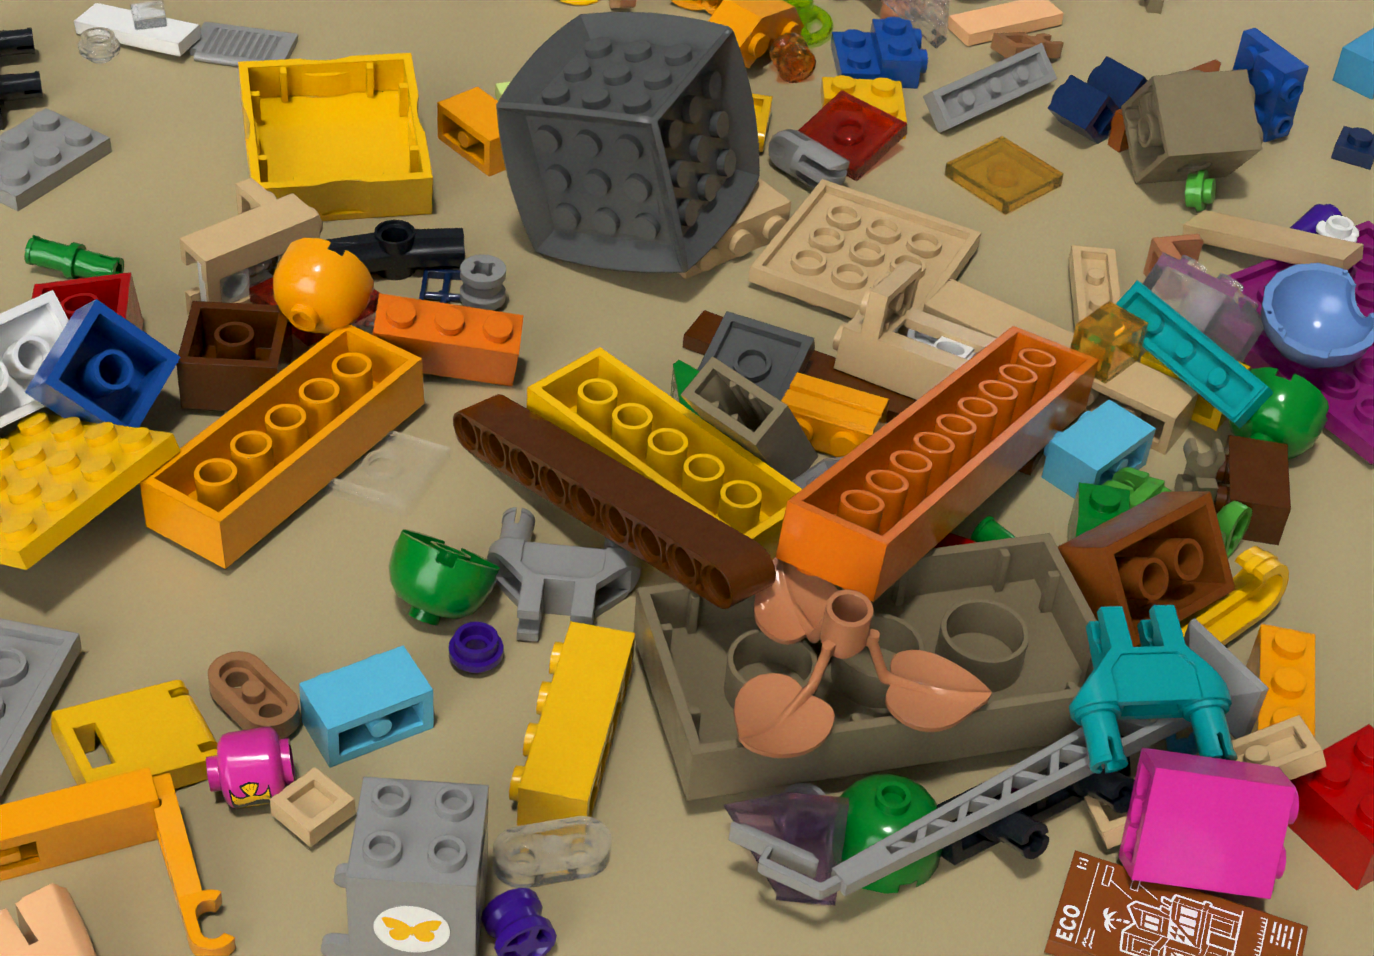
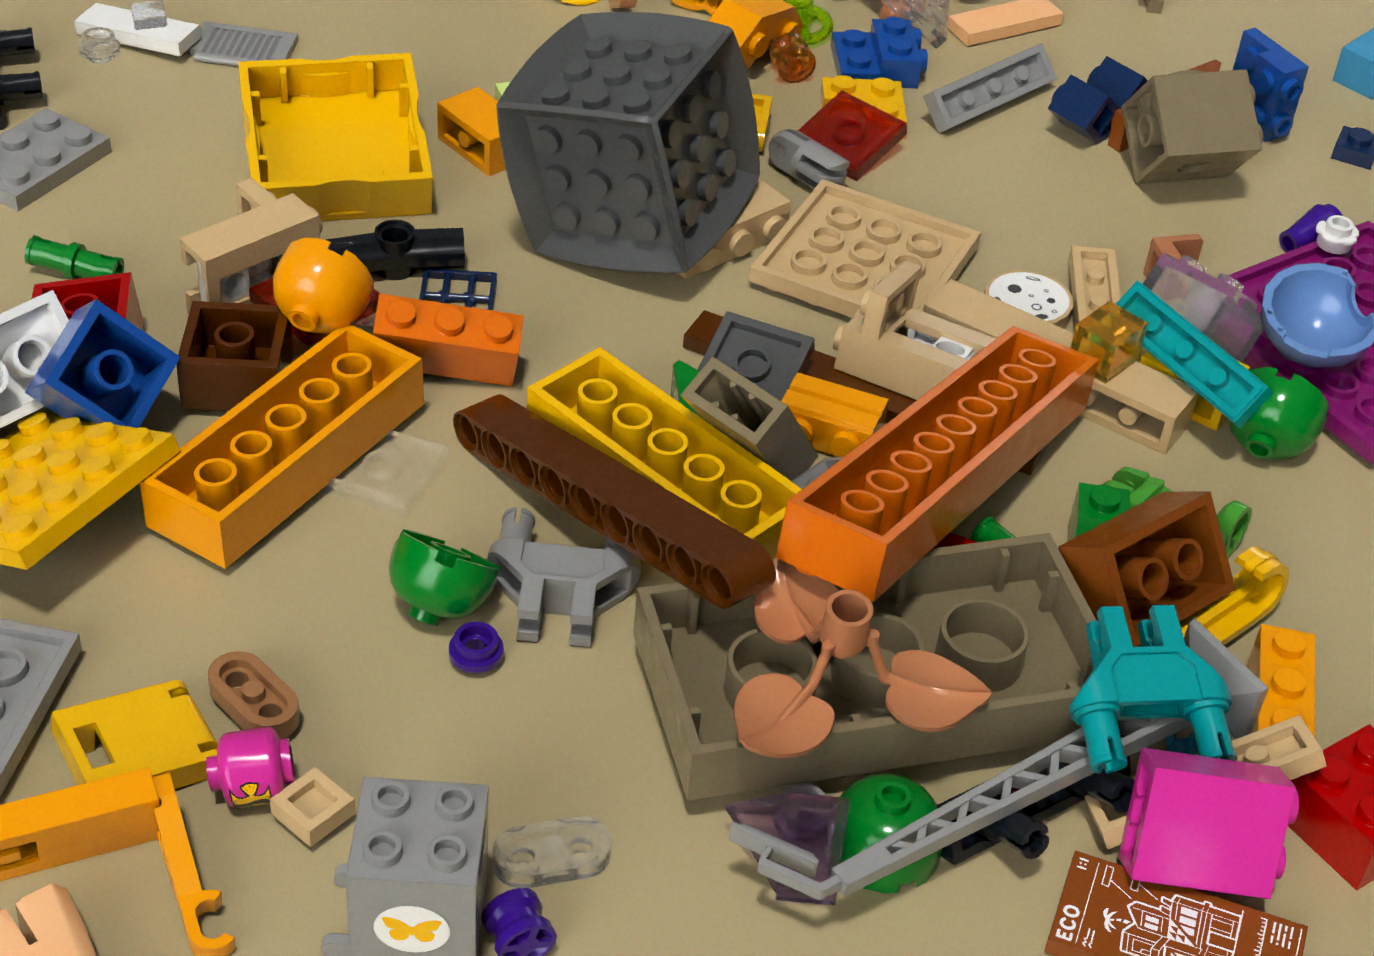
medium azure brick [299,645,434,768] -> none
light grey wheel [460,254,506,310] -> none
yellow brick [509,621,635,839] -> none
clear yellow tile [944,136,1064,215] -> none
medium nougat plate [990,32,1064,59] -> none
medium azure brick [1041,399,1156,499] -> none
dark tan plate [1174,438,1225,503] -> none
tan tile [1183,210,1364,270] -> none
bright green plate [1185,170,1216,212] -> none
reddish brown brick [1214,435,1291,545] -> none
none -> white tile [984,270,1073,329]

